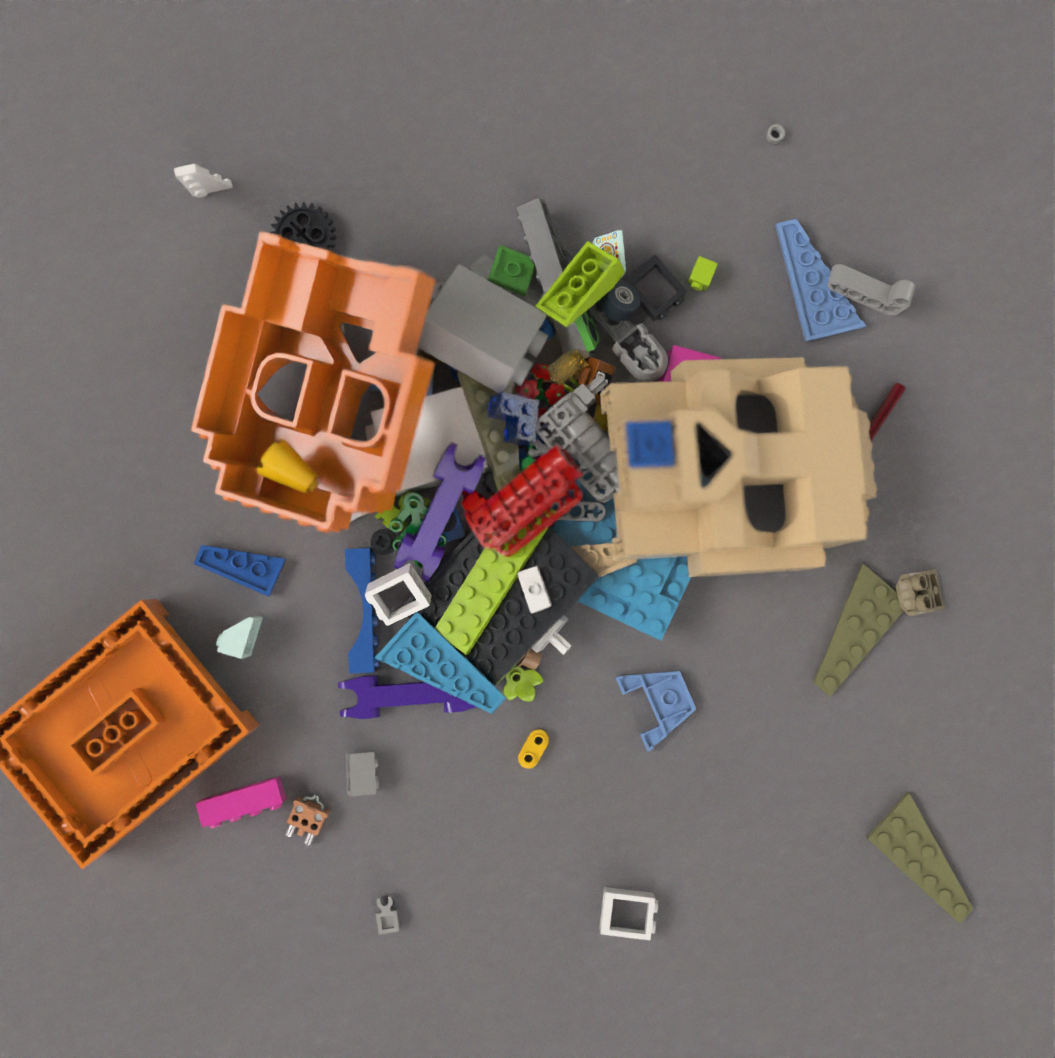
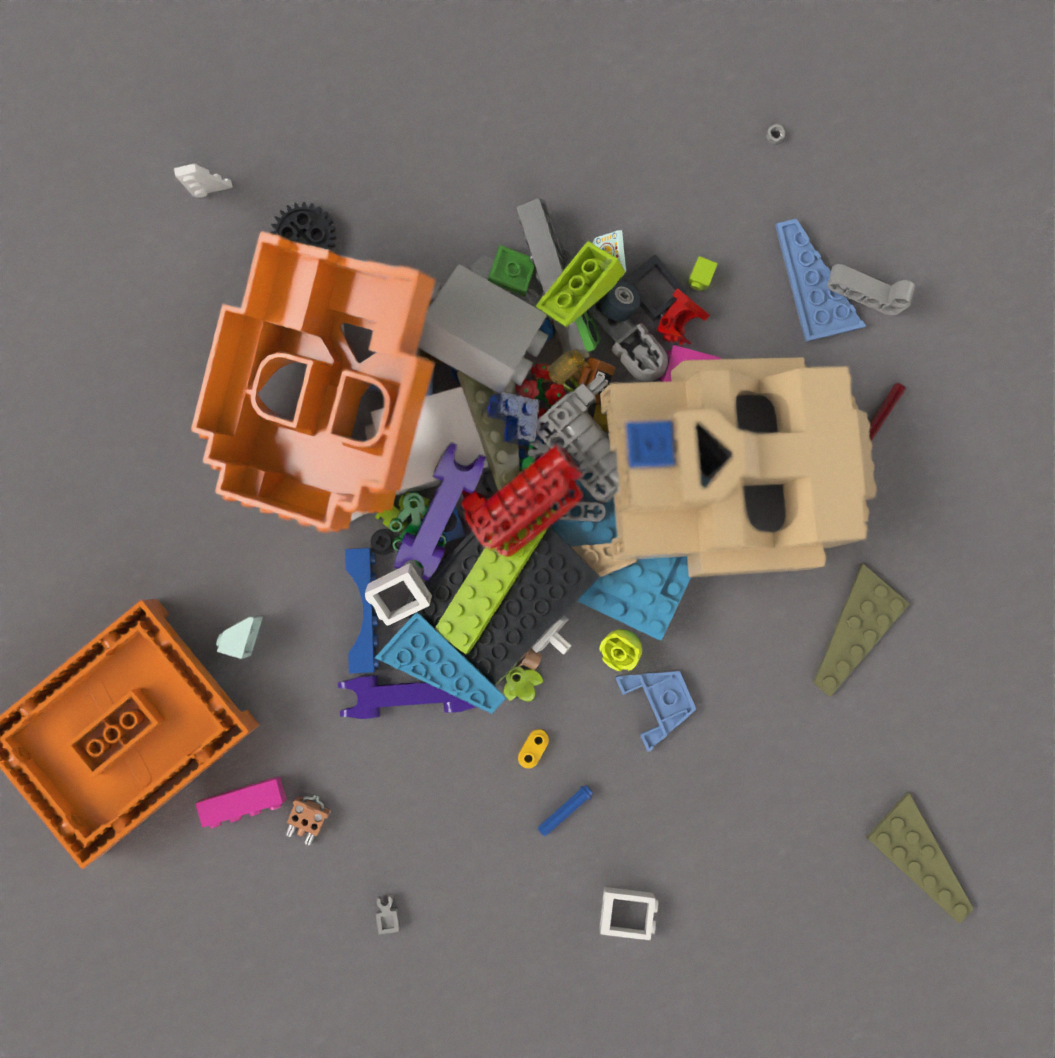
blue wing [193,545,286,597] -> none
yellow cone [257,438,320,494] -> none
light grey brick [346,751,379,796] -> none
white plate [517,566,552,613] -> none
dark tan slope [896,569,945,616] -> none
none -> blue axle [538,785,594,836]
none -> neon yellow cylinder [599,629,642,671]
none -> red tile [657,288,710,346]

